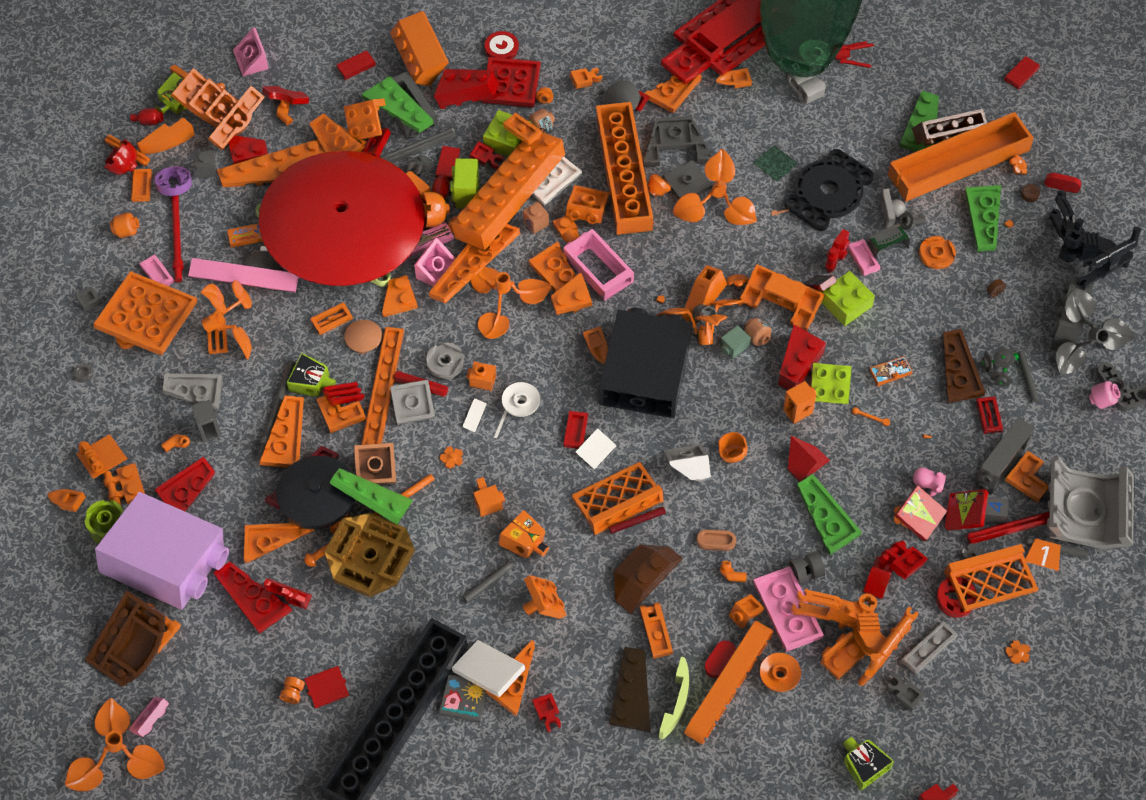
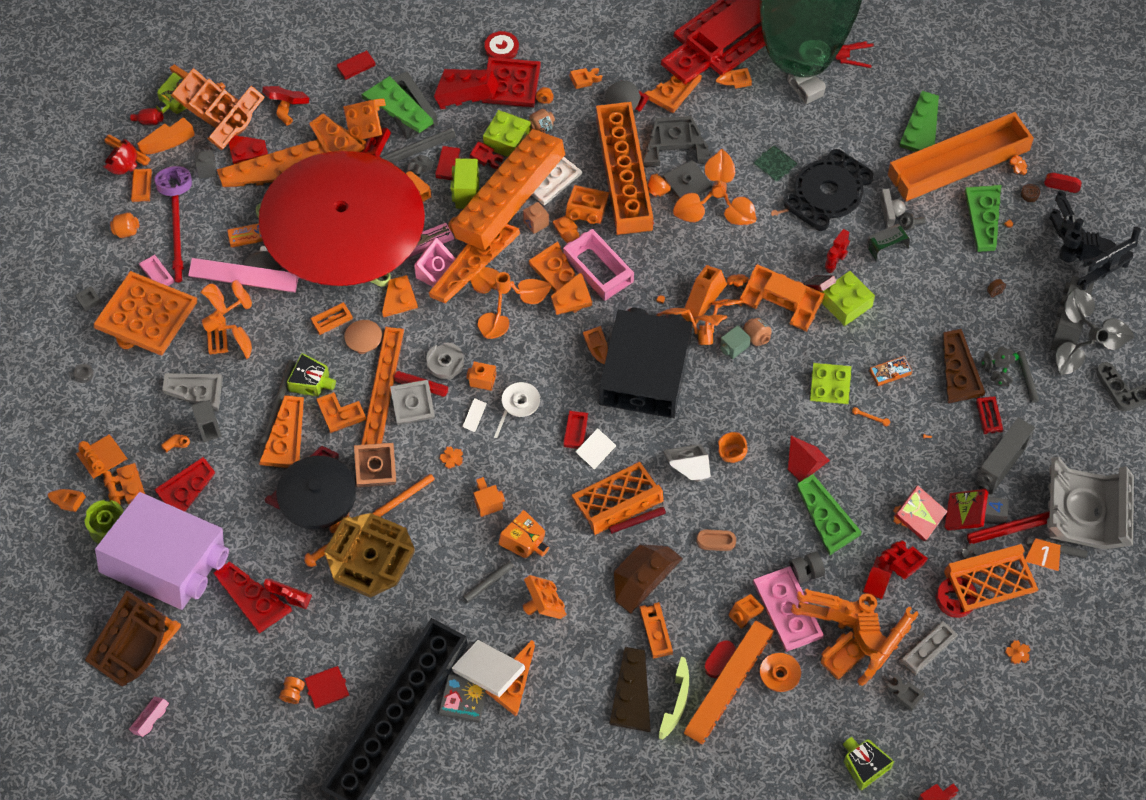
orange plant [65,698,165,791] -> none
bright pink slope [233,28,268,76] -> none
orange wing [244,523,315,563] -> none
red tile [322,382,365,406] -> none
bright green wing [330,468,413,525] -> none
orange slope [390,11,449,86] -> none
orange cylinder [420,192,450,228] -> none
red plant [432,174,450,199] -> none
orange plate [503,112,542,145] -> none
red plate [532,693,561,733] -> none
dark grey wheel [693,304,717,325] -> none
orange arm [720,561,747,582] -> none
red wedge [778,324,826,390] -> none
orange brick [783,381,816,424] -> none
bright pink tile [847,239,880,276] -> none
reddish brown brick [912,109,987,146] -> none
bright pink animal [913,467,946,497] -> none
orange tile [918,236,956,269] -> none
red tile [1004,56,1040,89] -> none
orange plate [1005,451,1049,503] -> none
bright pink head [1089,381,1120,409] -> none

